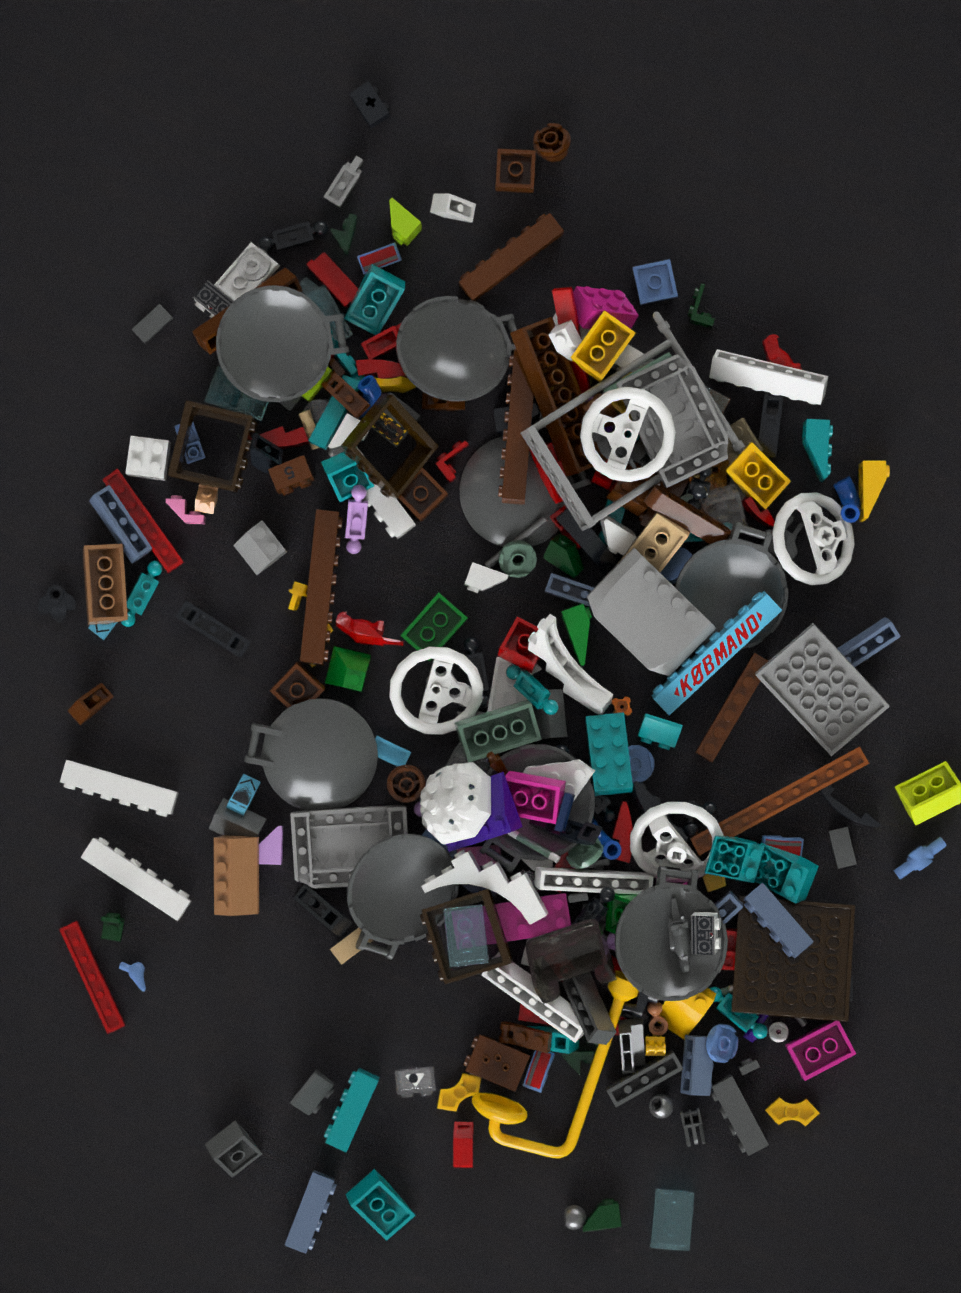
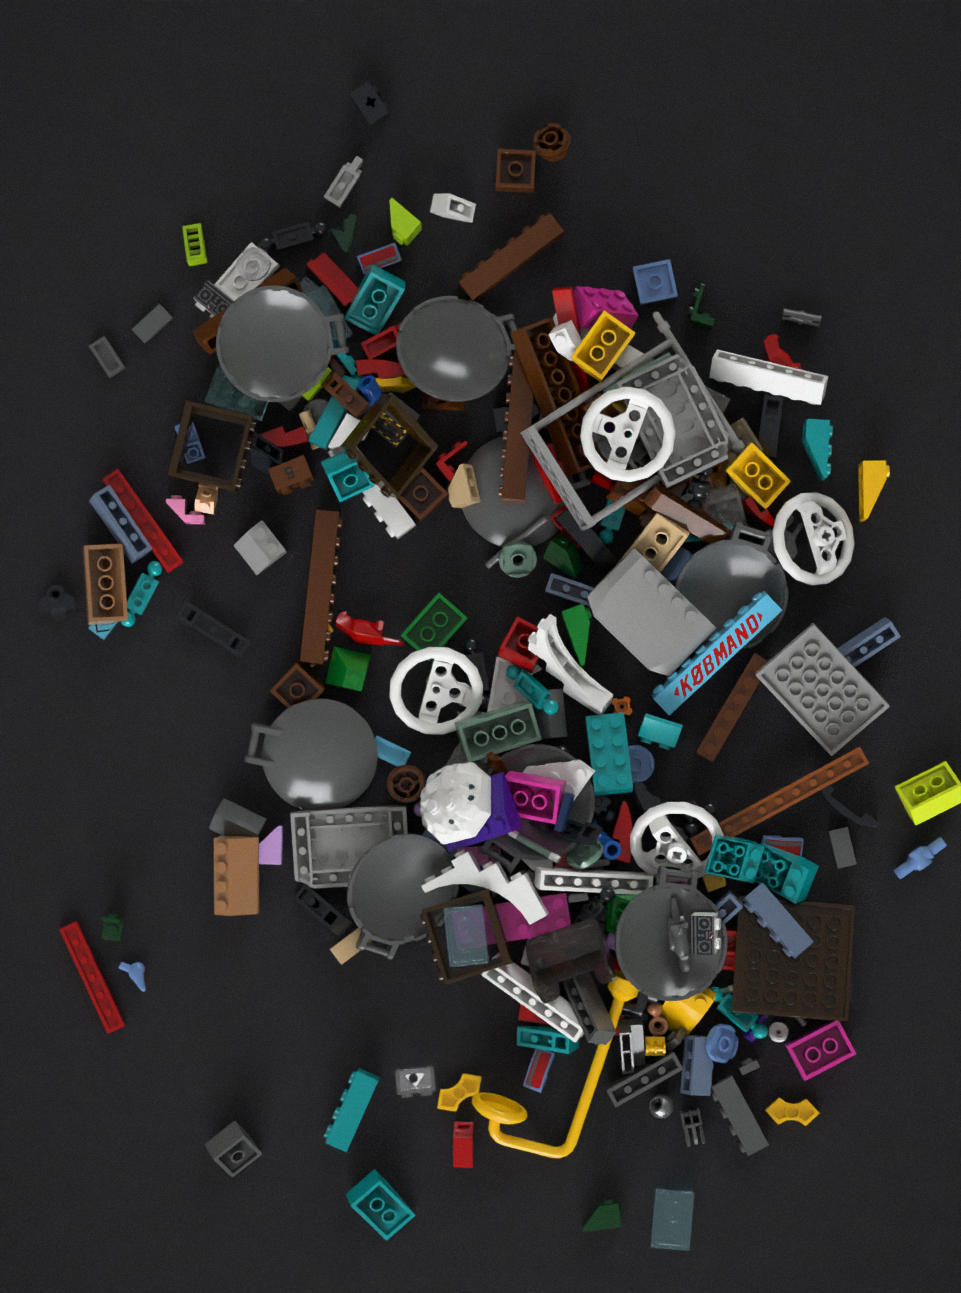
white brick [60,760,179,817] -> none
reddish brown slope [68,682,114,725] -> none
white brick [81,837,192,921] -> none
white brick [125,436,171,481] -> none
medium azure tile [226,774,261,816] -> none
sand blue brick [285,1170,337,1254] -> none
yellow piece [288,582,308,610] -> none
dark grey slope [290,1069,334,1115] -> none
lavender plate [345,485,368,554] -> none
reddish brown piece [463,1034,530,1091] -> none
white slope [465,562,509,593] -> none
reddish brown plate [499,1021,552,1053] -> none
clear green slope [561,1050,596,1075] -> none
flat silver piece [564,1205,586,1230] -> none
white slope [600,516,636,555] -> none
blue cylinder [833,477,861,523] -> none
none -> dark grey tile [89,336,125,378]
none -> lime slope [182,223,207,266]
none -> tan slope [448,464,481,508]
none -> dark grey plate [666,1026,687,1052]
none -> dark grey pin [782,307,822,327]

